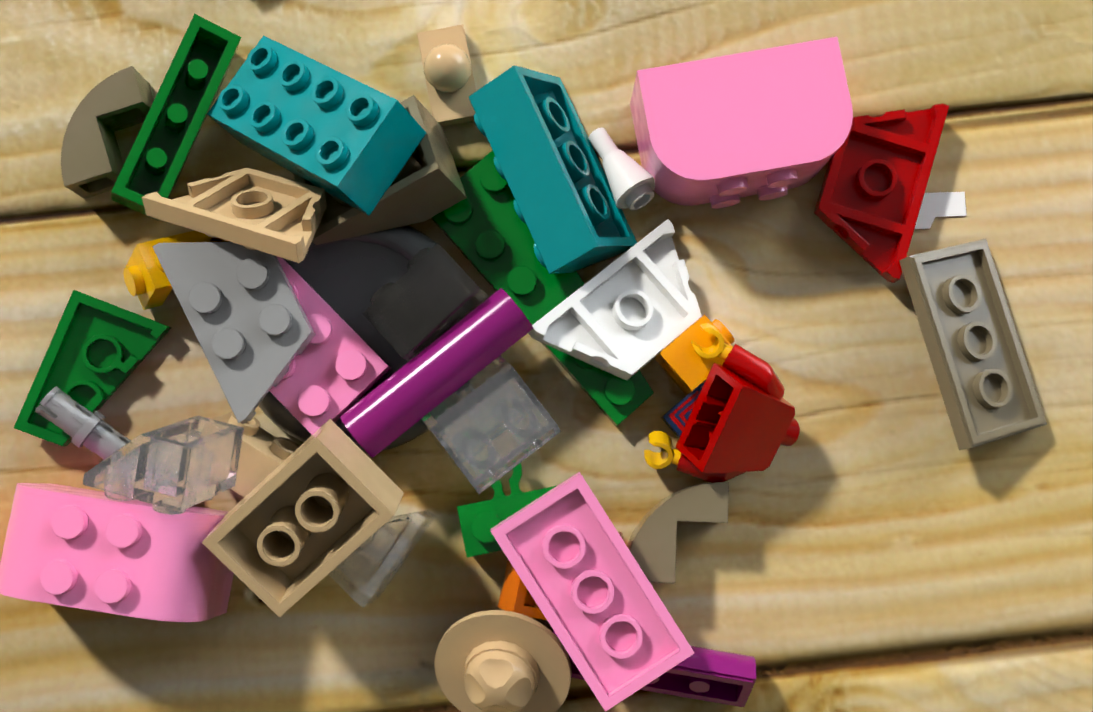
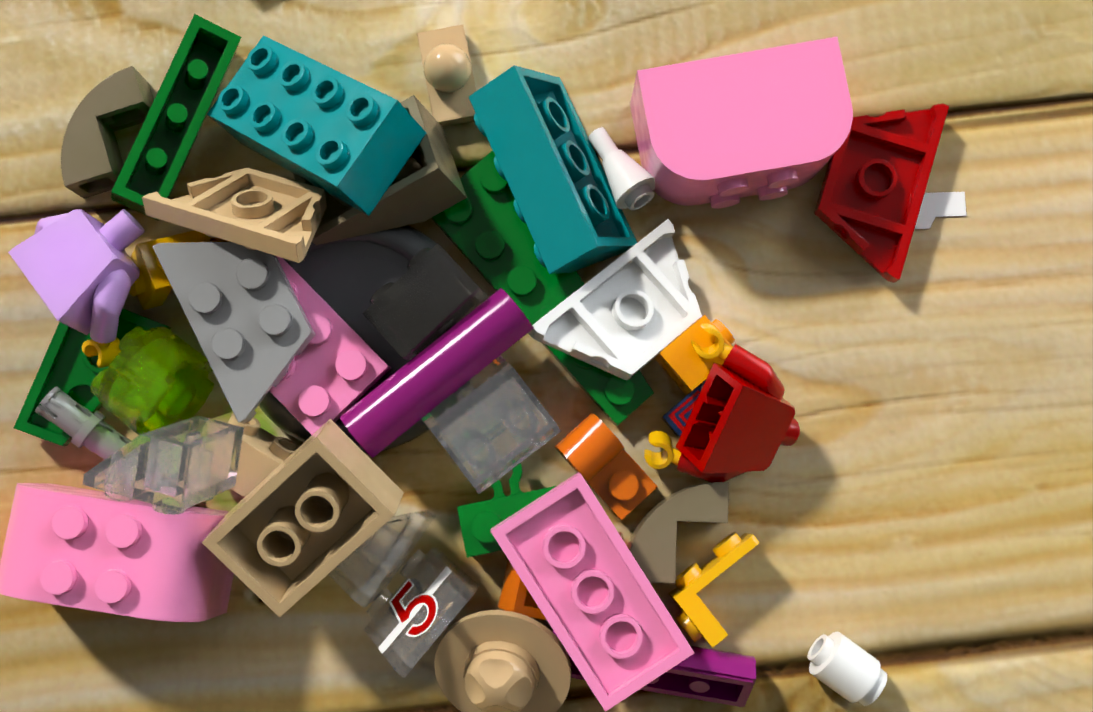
dark tan tile [899,239,1047,450] -> none
none -> lavender torso [8,209,145,368]
none -> clear neon green brick [91,326,214,443]
none -> clear slope [363,547,480,678]
none -> orange plate [555,413,658,521]
none -> yellow bracket [669,532,760,648]
none -> white brick [807,632,887,706]

